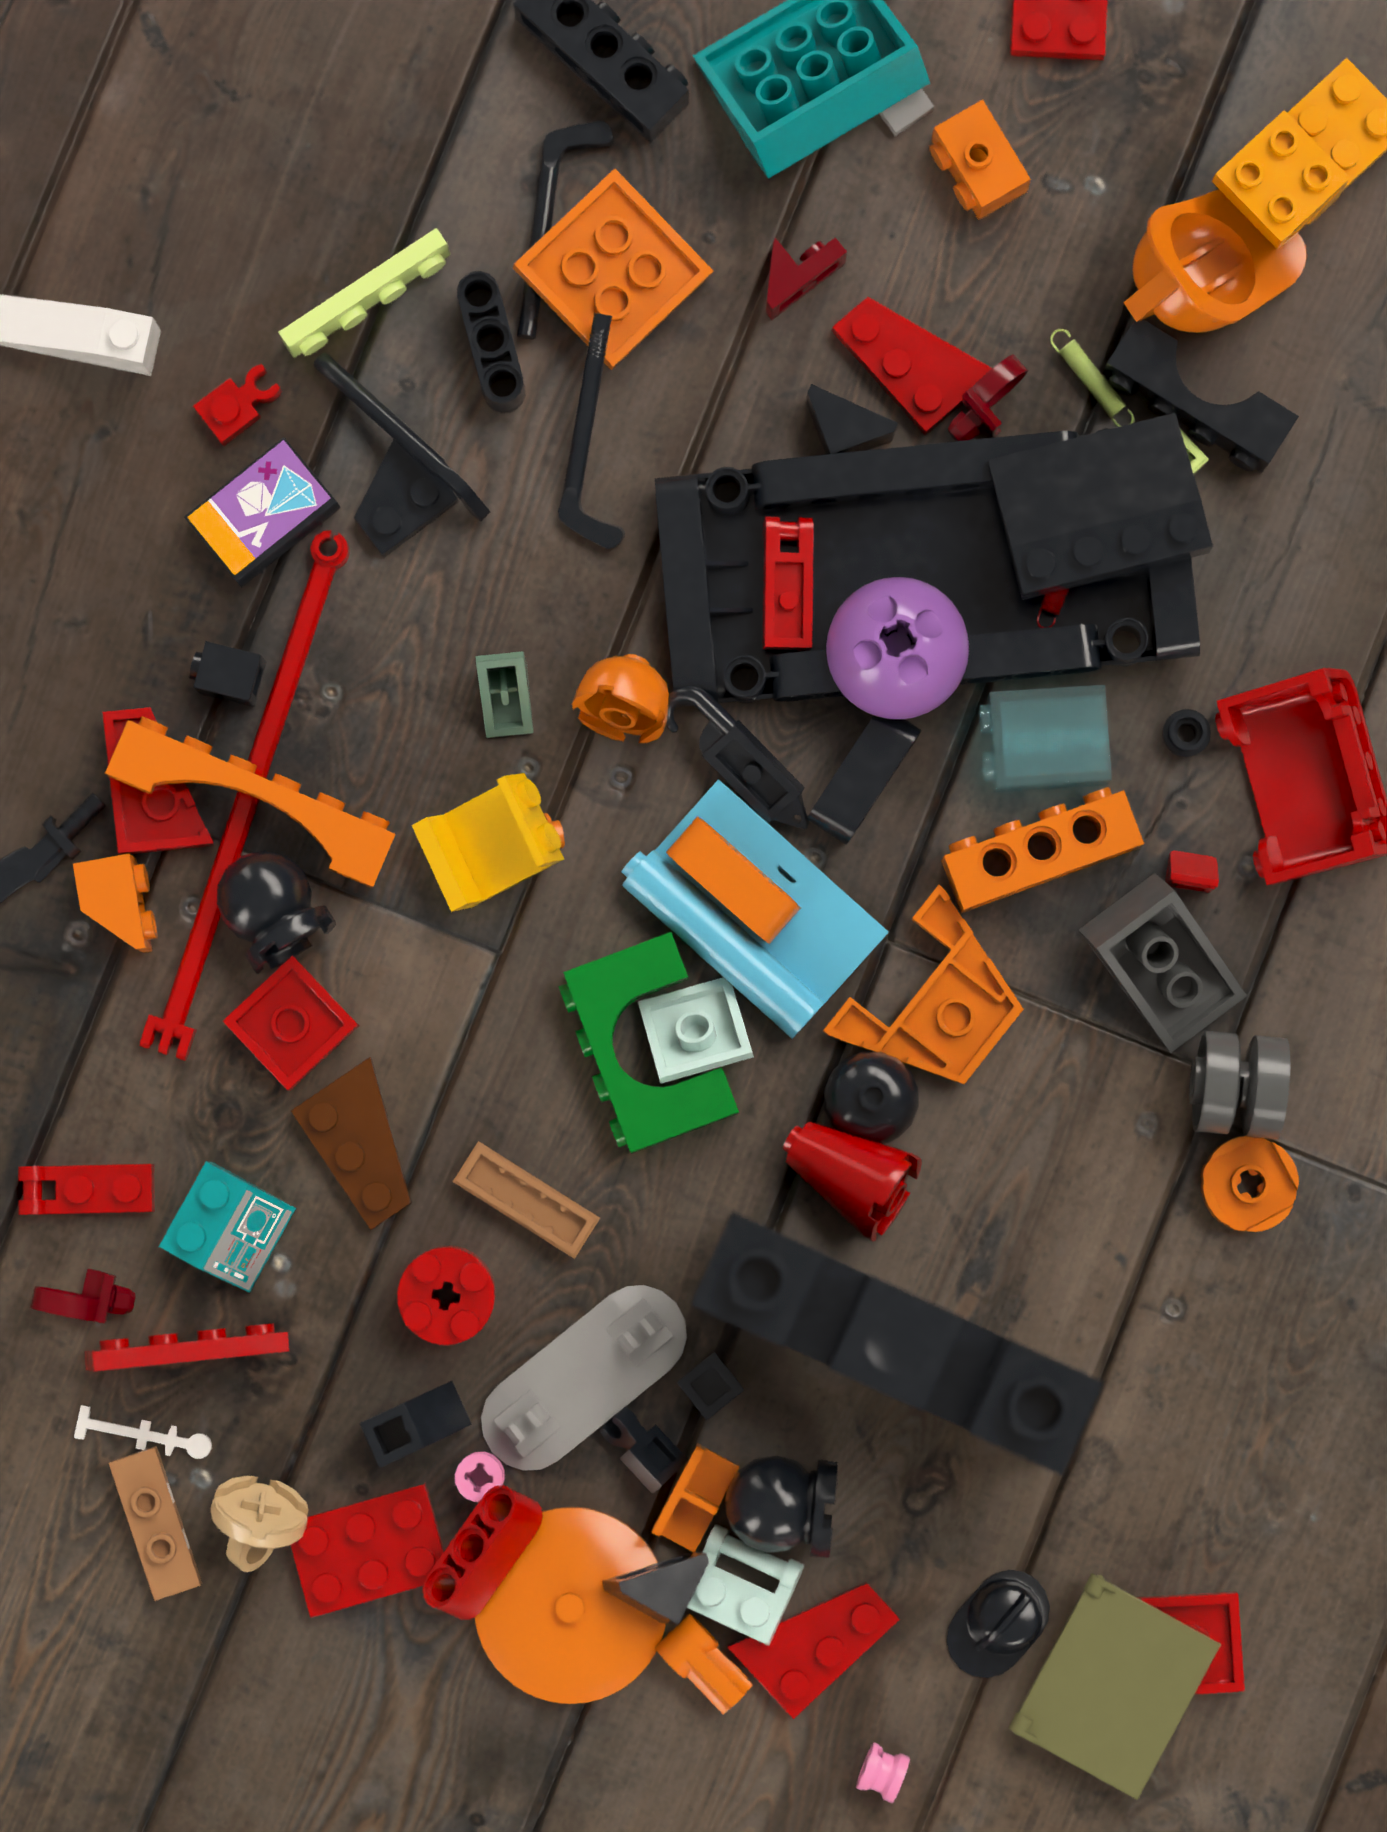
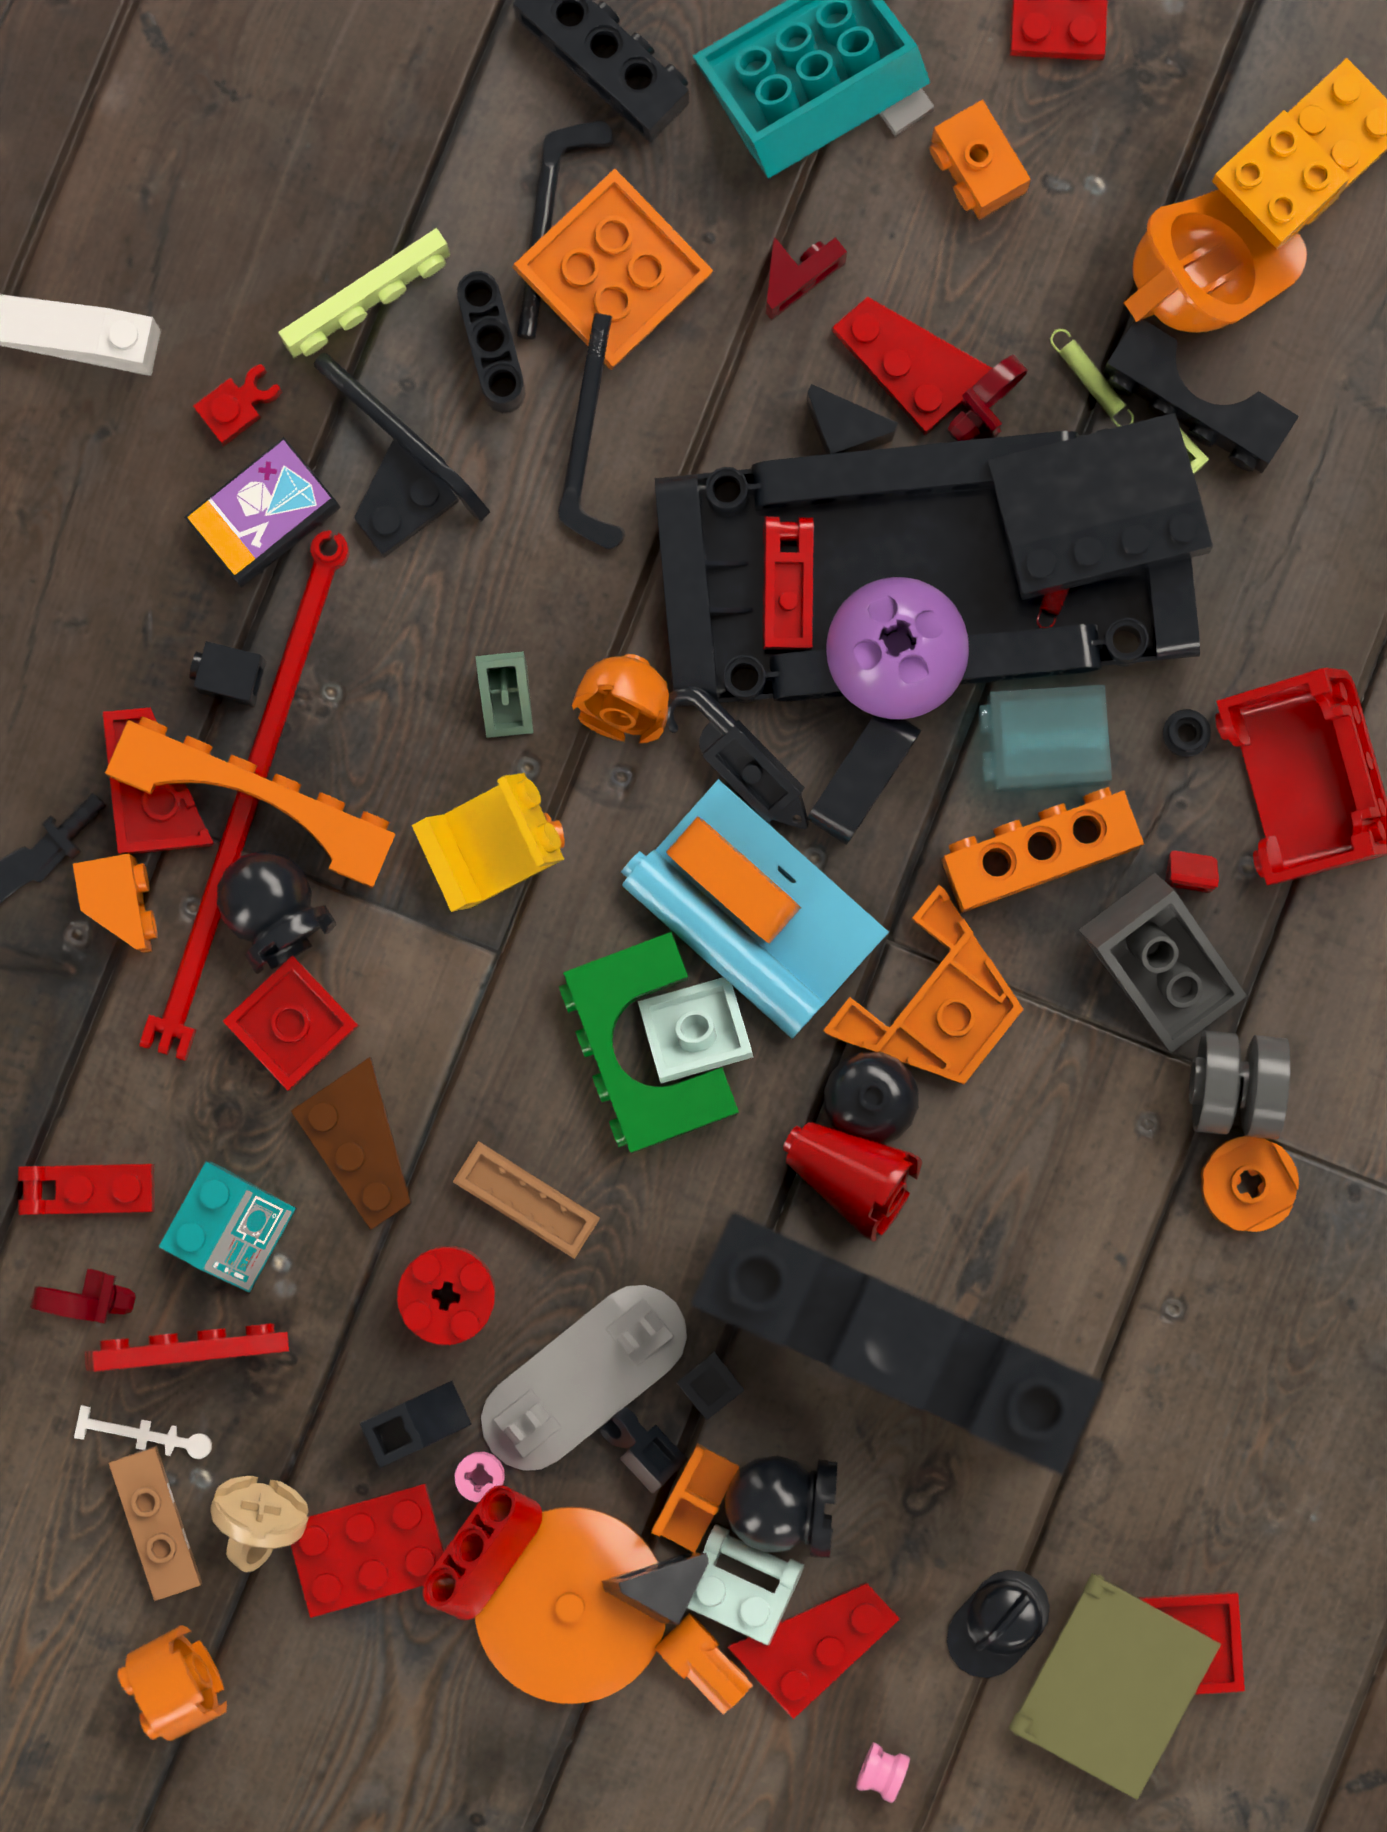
none -> orange brick [118,1625,227,1741]

